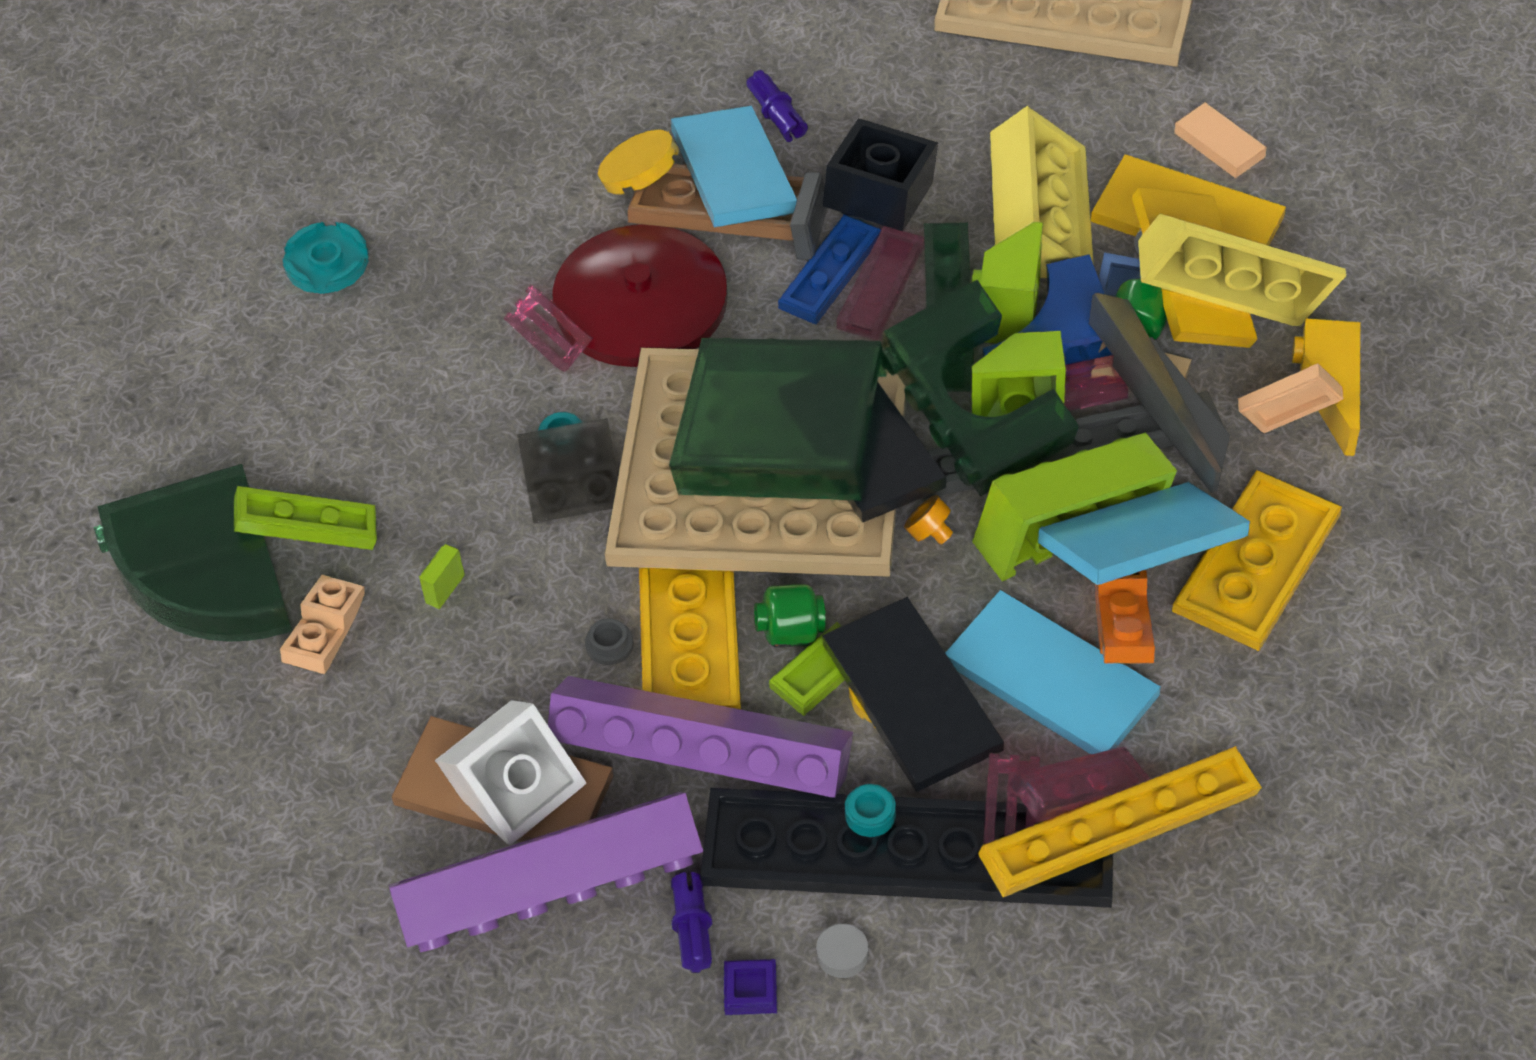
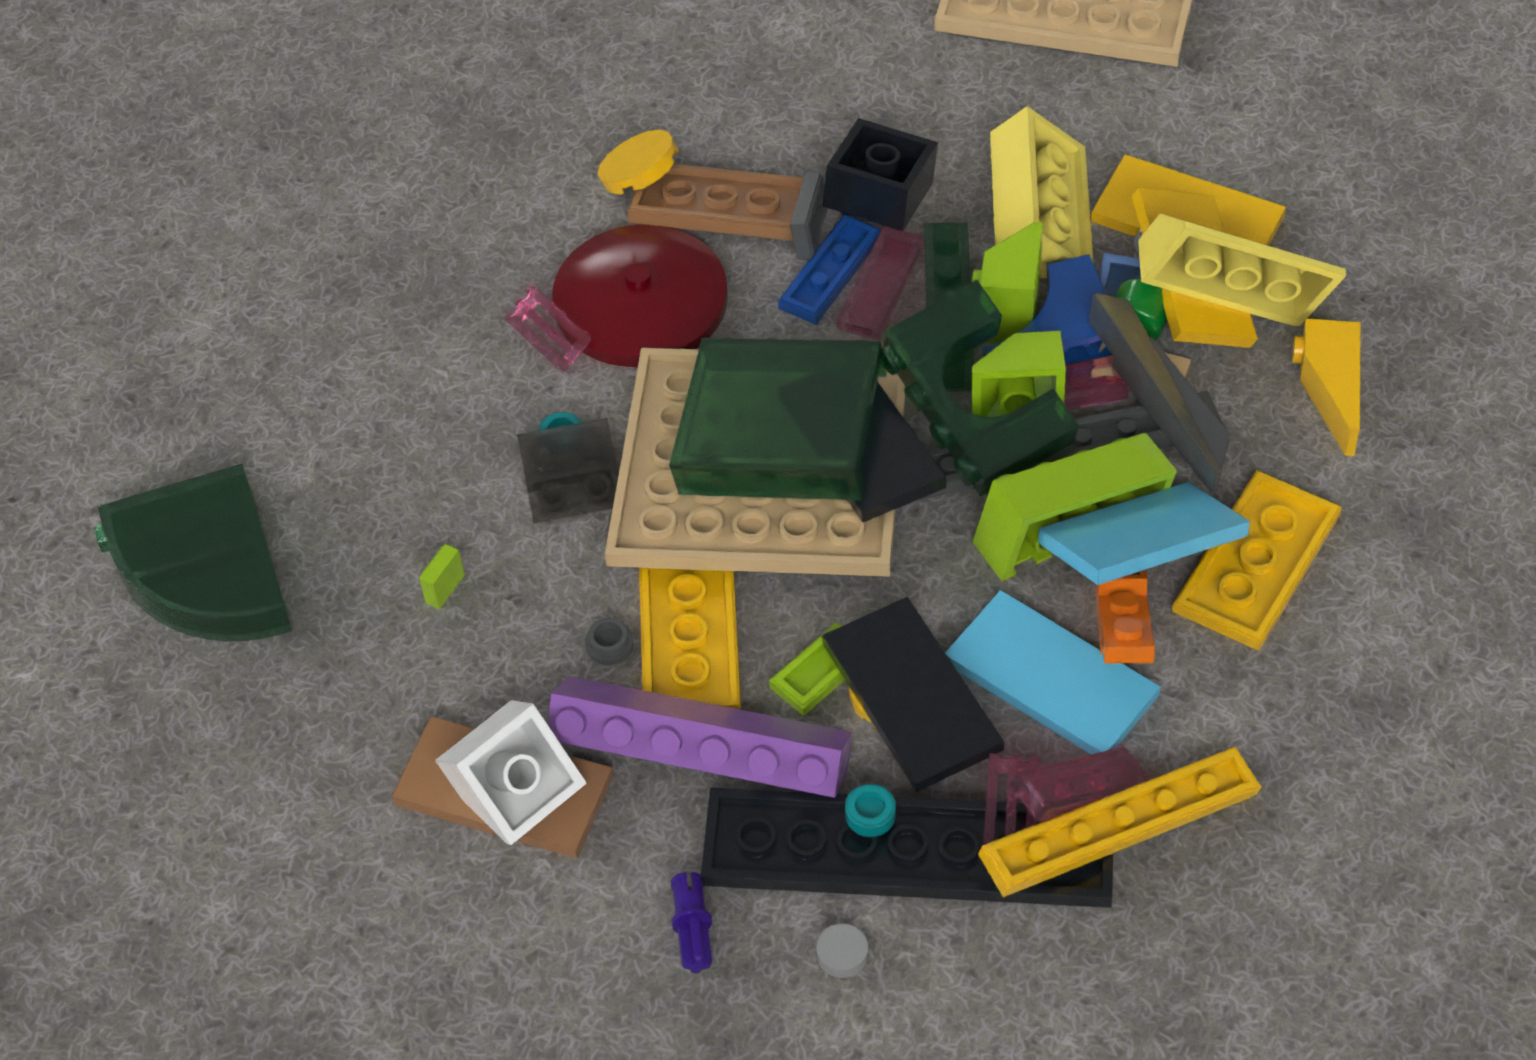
lime tile [234,486,377,550] -> none
light nougat slope [280,575,365,674] -> none
teal tile [282,222,369,294] -> none
medium lavender brick [389,791,703,952] -> none
medium azure tile [671,106,797,227] -> none
dark purple tile [724,959,777,1015] -> none
dark purple axle [747,70,808,142] -> none
green head [754,583,826,647] -> none
light orange tile [904,495,953,545] -> none
light nougat tile [1174,102,1267,178] -> none
light nougat tile [1238,364,1344,433] -> none

